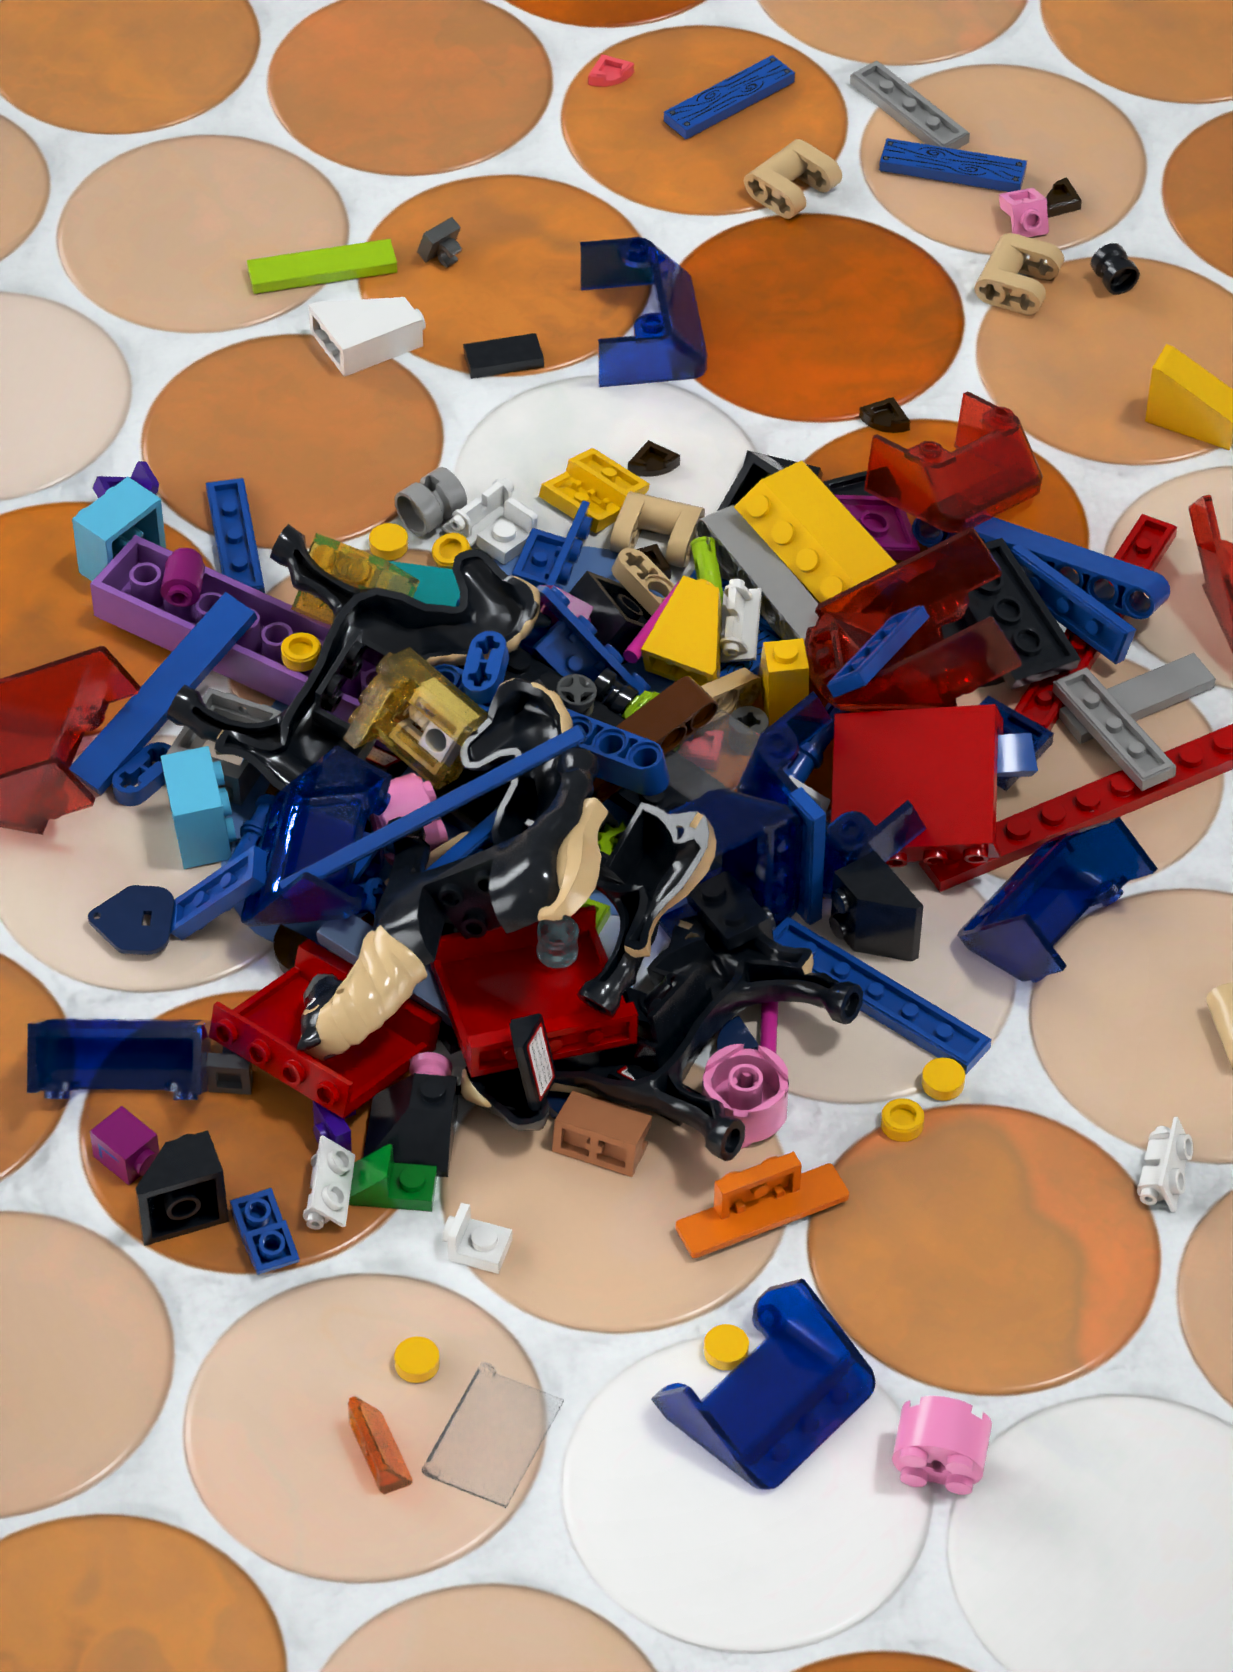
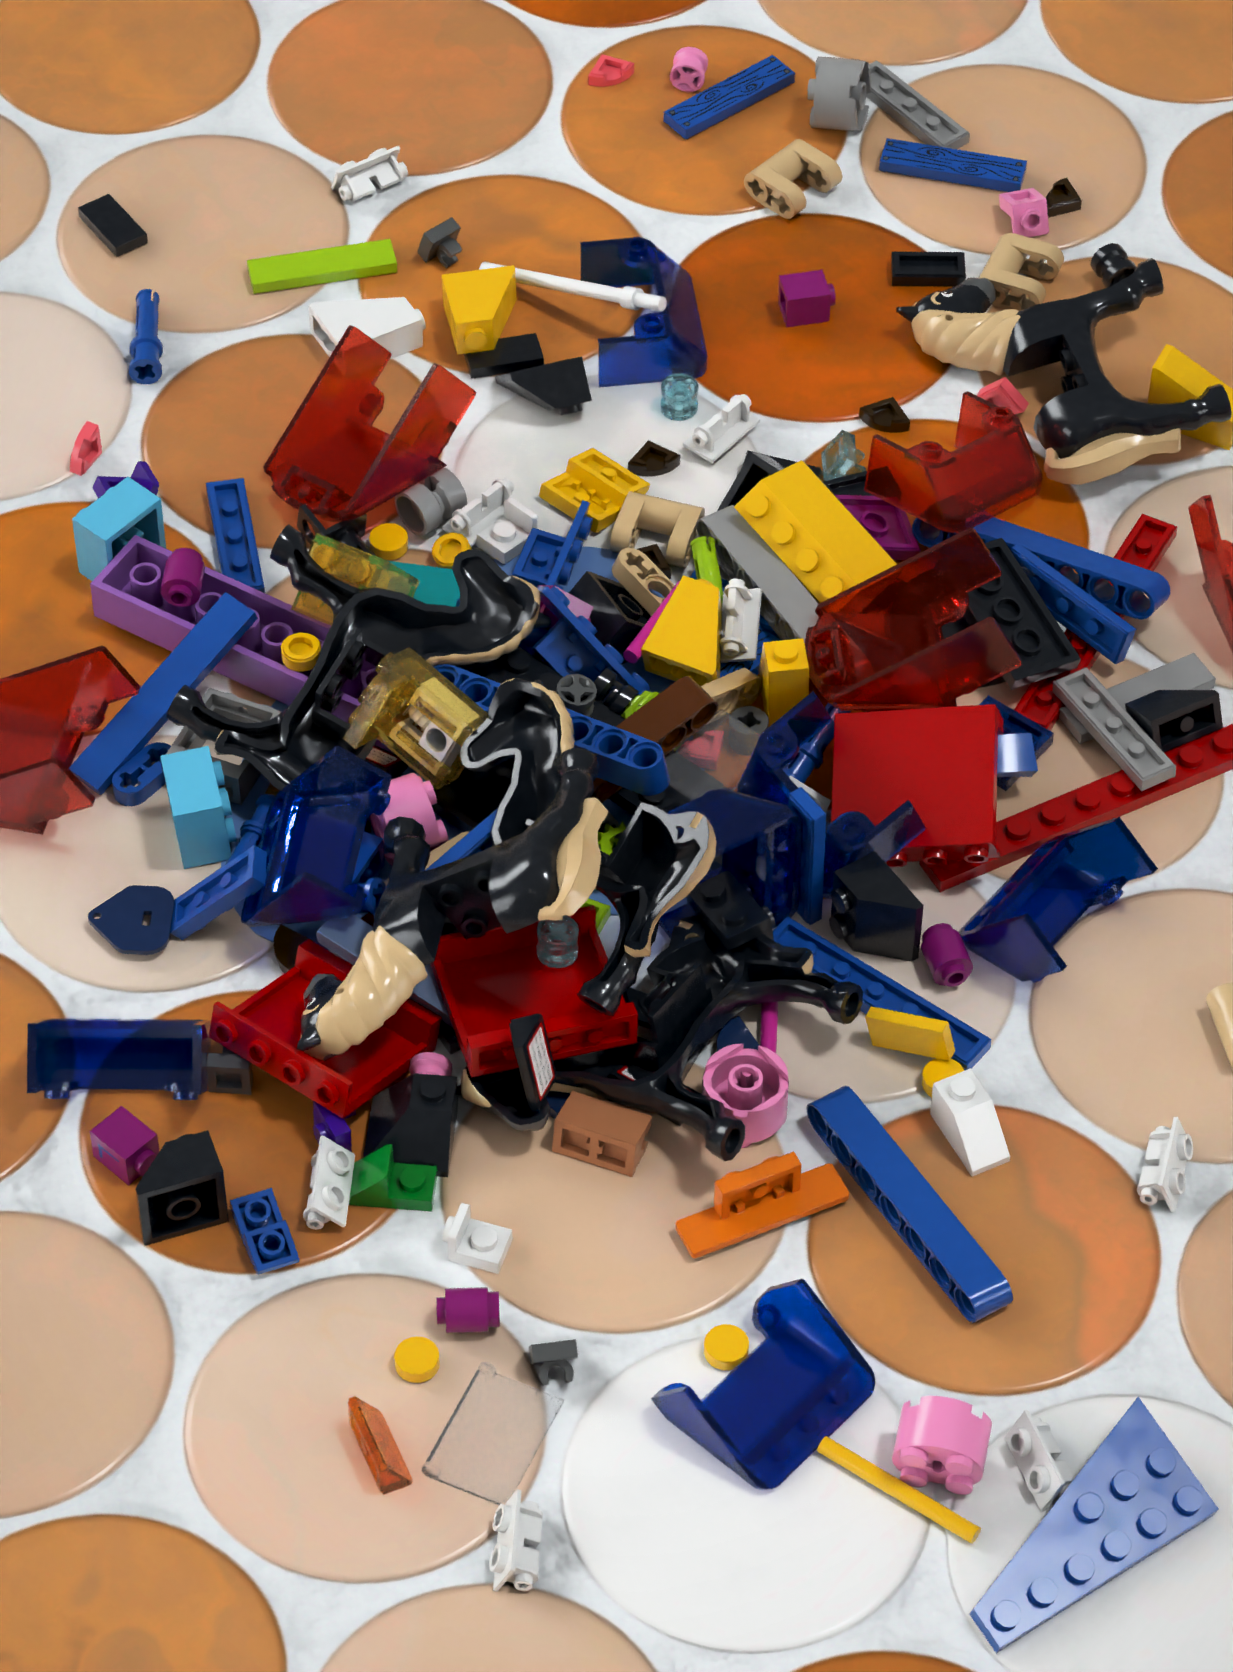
blue tile [279,725,588,896] -> none
blue beam [462,631,509,704] -> none
blue tile [827,605,930,698] -> none
yellow tile [881,1098,925,1142] -> none
none -> coral tile [70,421,102,476]
none -> black tile [78,194,148,257]
none -> blue pin [129,289,163,384]
none -> clear red windscreen [263,325,476,522]
none -> black bracket [297,504,376,563]
none -> white hinge [331,145,408,202]
none -> magenta brick [436,1287,500,1333]
none -> yellow slope [441,265,517,355]
none -> white bar [479,262,667,312]
none -> white hinge [490,1489,543,1592]
none -> black slope [495,356,592,415]
none -> dark grey tile [528,1339,578,1386]
none -> clear light blue wheel [661,373,699,421]
none -> bright pink wheel [670,47,708,92]
none -> white hinge [683,394,760,463]
none -> magenta brick [778,270,836,327]
none -> blue beam [806,1085,1013,1323]
none -> light grey brick [807,56,871,131]
none -> yellow bar [817,1436,981,1544]
none -> clear light blue tile [821,430,866,481]
none -> yellow tile [865,1007,955,1061]
none -> black tile [891,252,966,287]
none -> black animal [896,258,1232,485]
none -> magenta brick [921,923,973,987]
none -> white slope [930,1068,1010,1177]
none -> wing [969,1397,1219,1653]
none -> coral tile [976,377,1029,414]
none -> white hinge [1005,1410,1074,1512]
none -> black slope [1125,690,1223,752]

